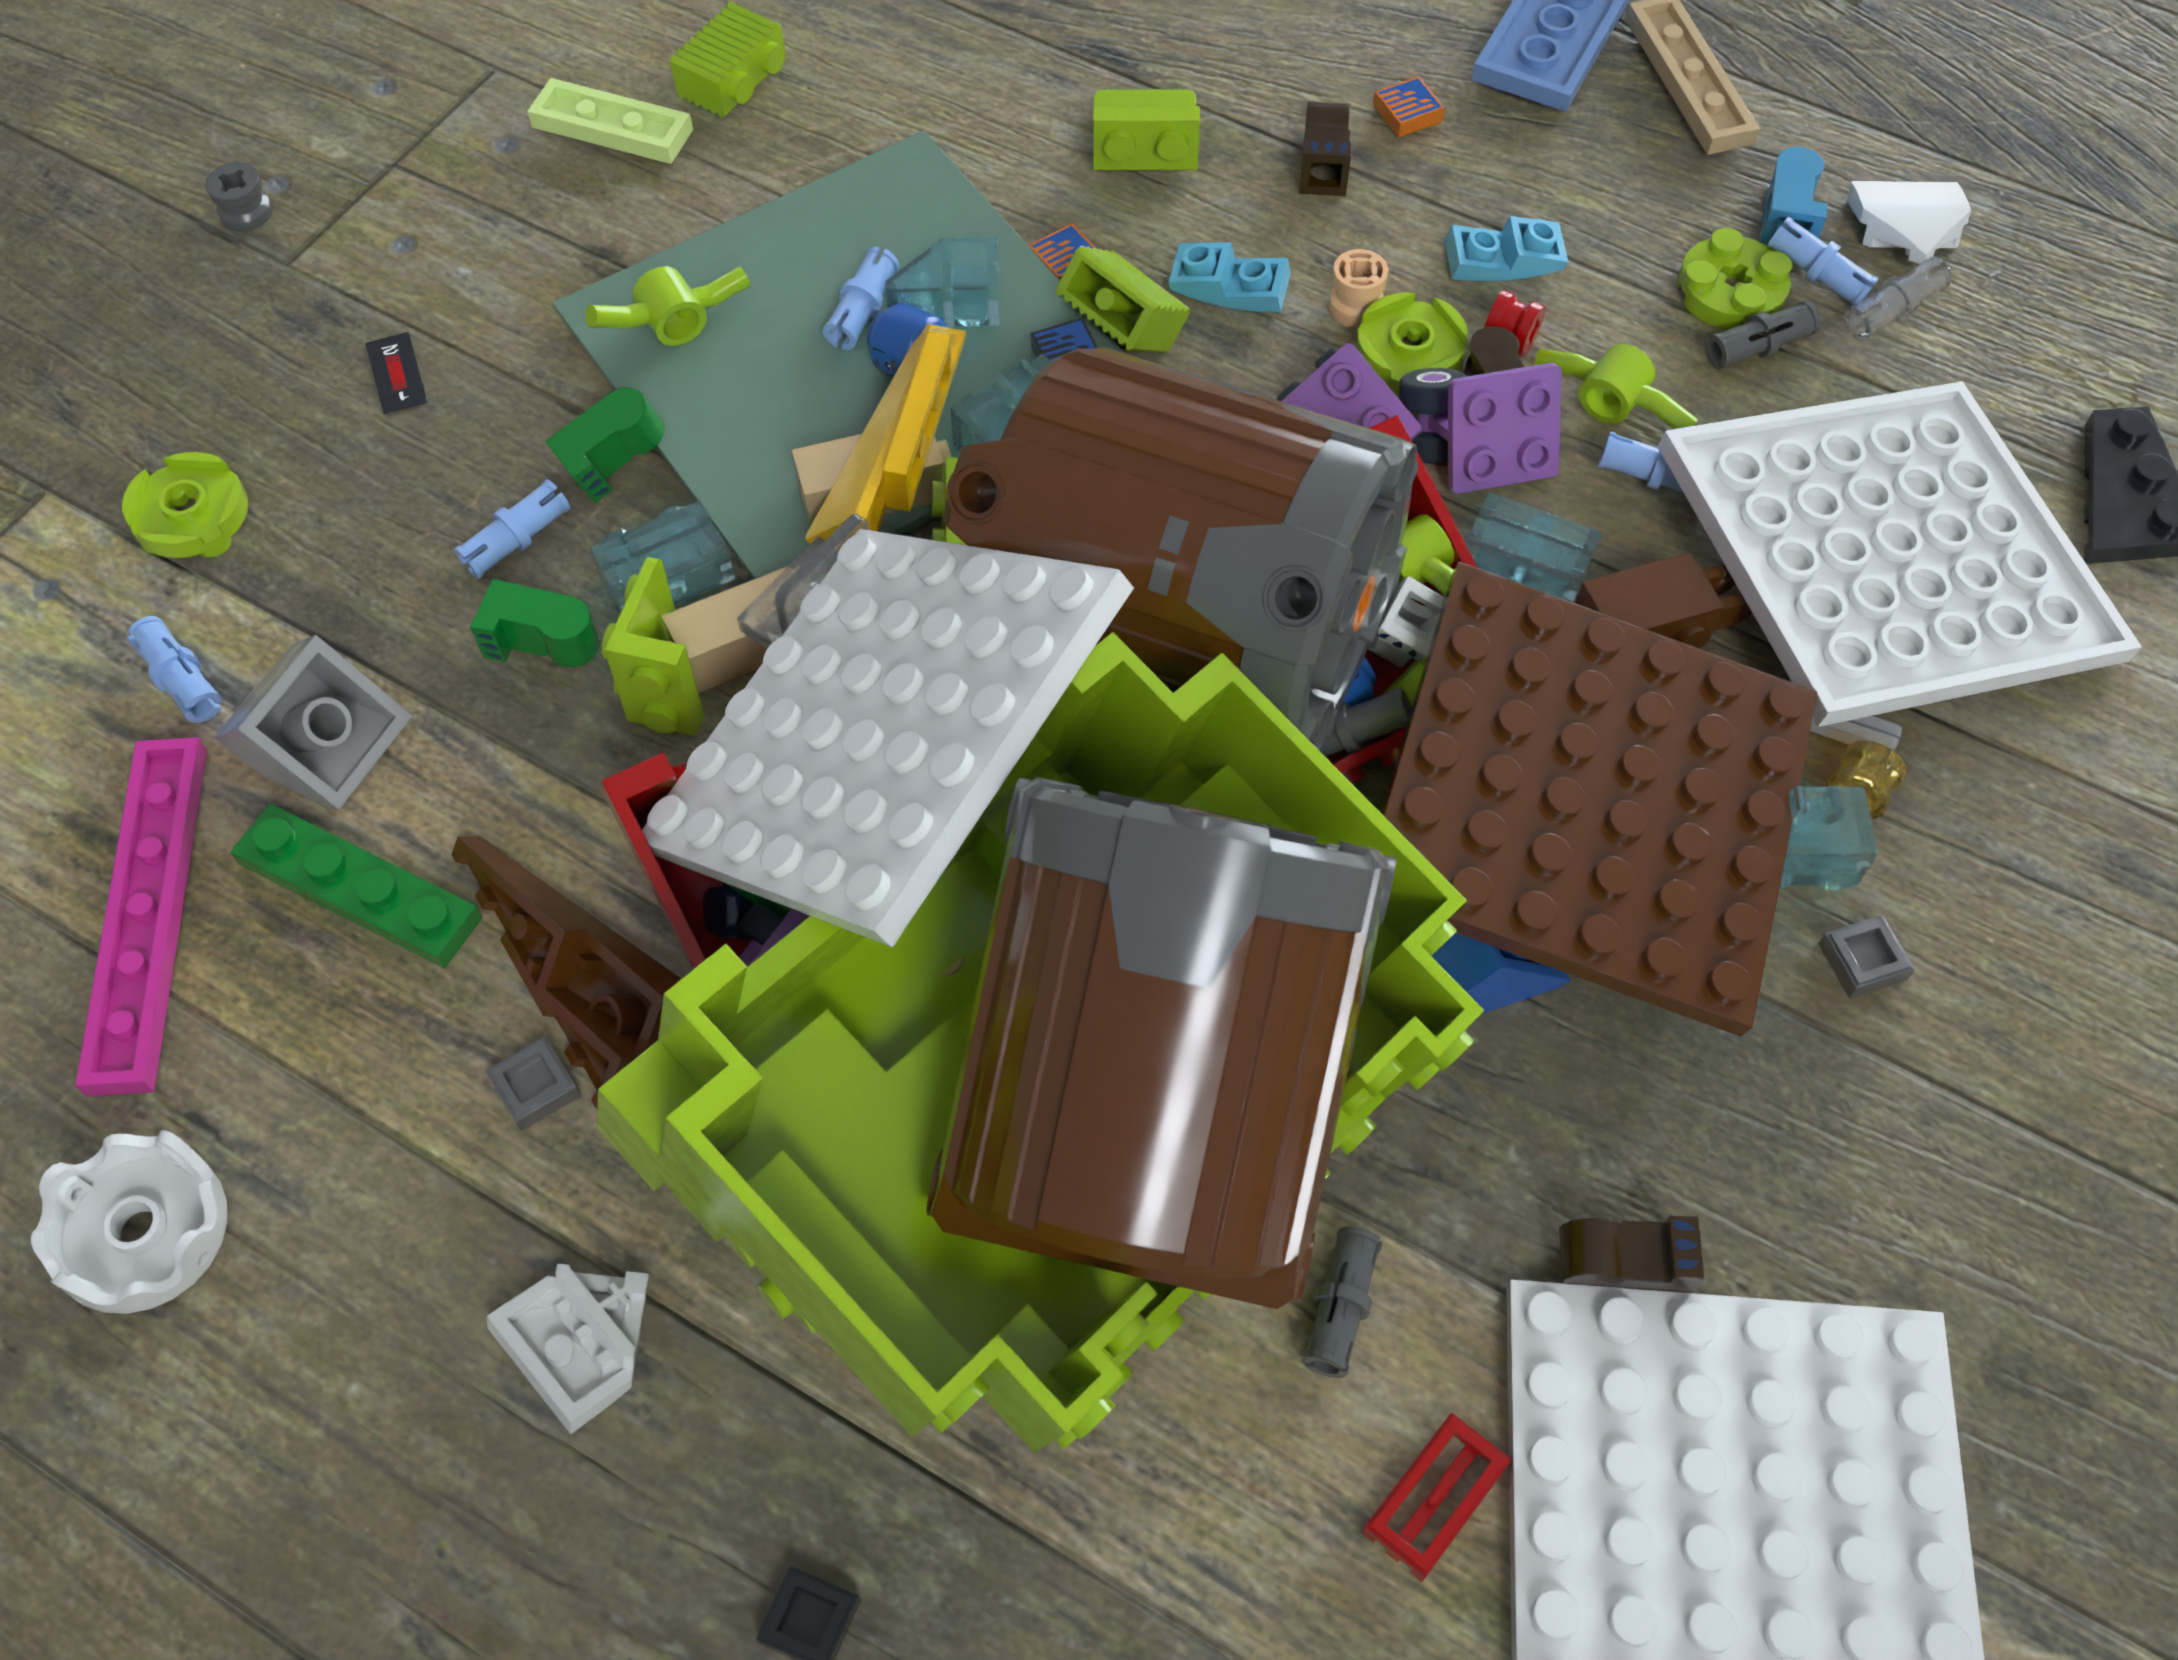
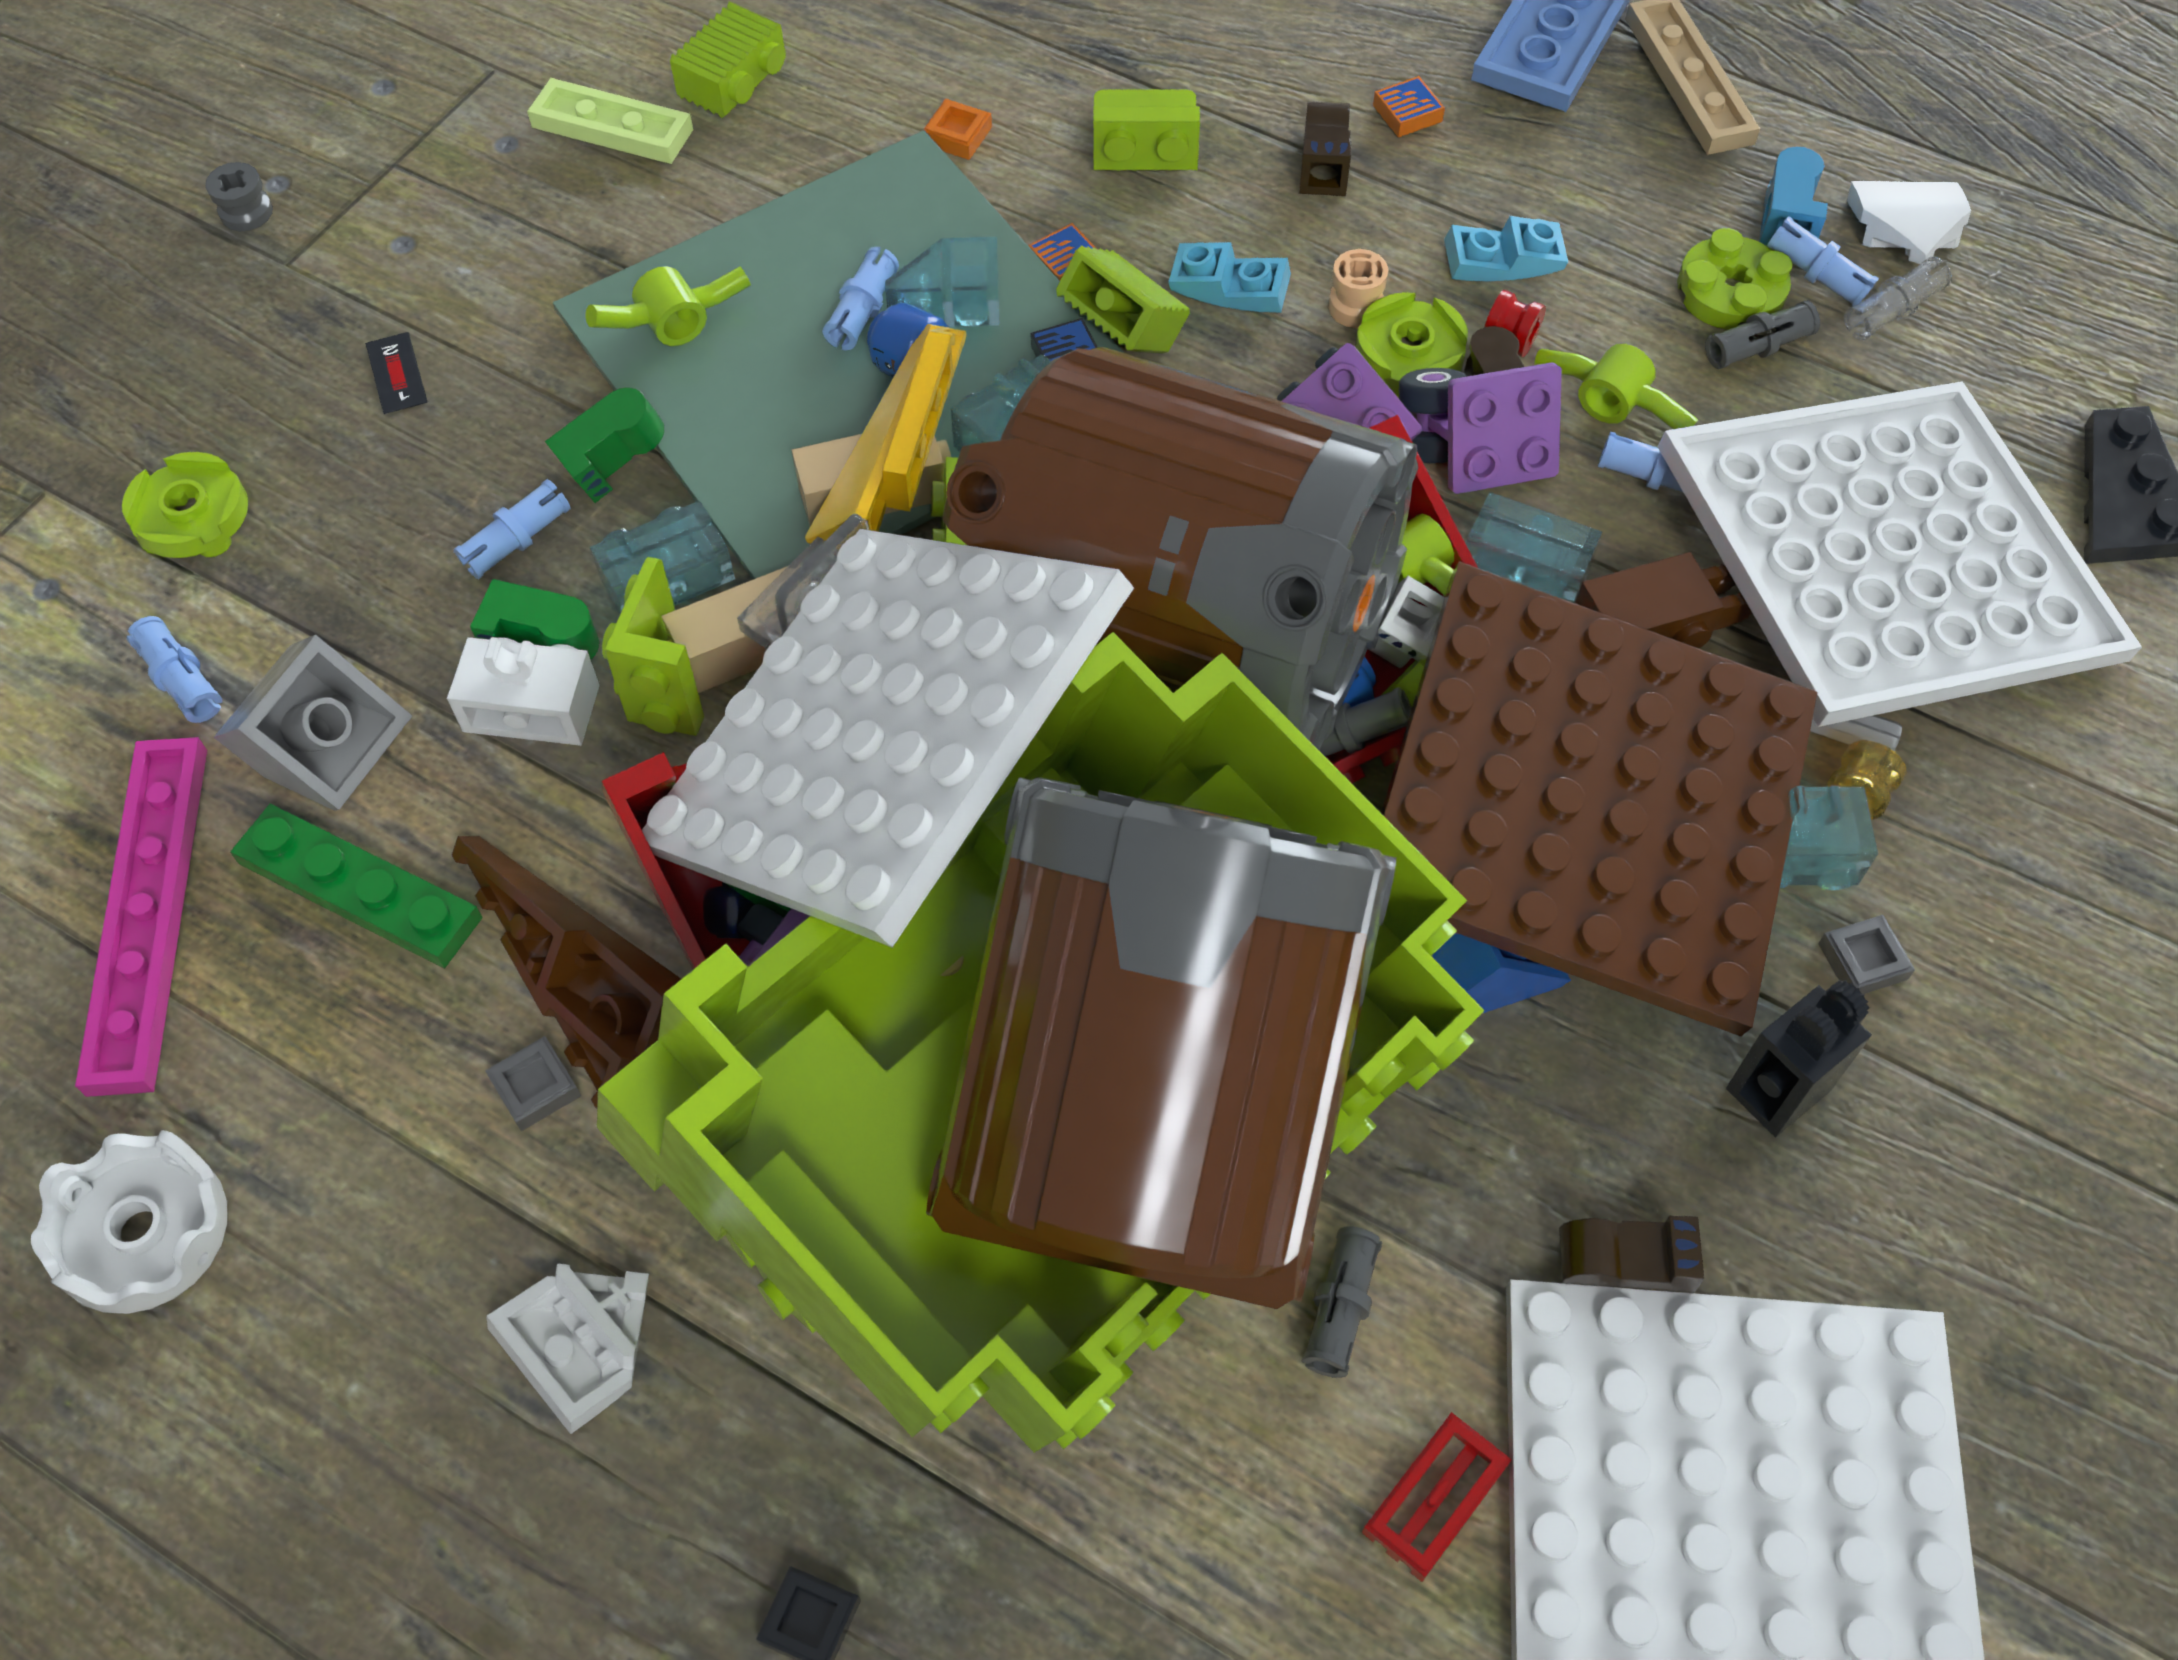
none -> white brick [447,637,599,746]
none -> orange tile [924,98,992,160]
none -> black hinge [1726,980,1872,1138]

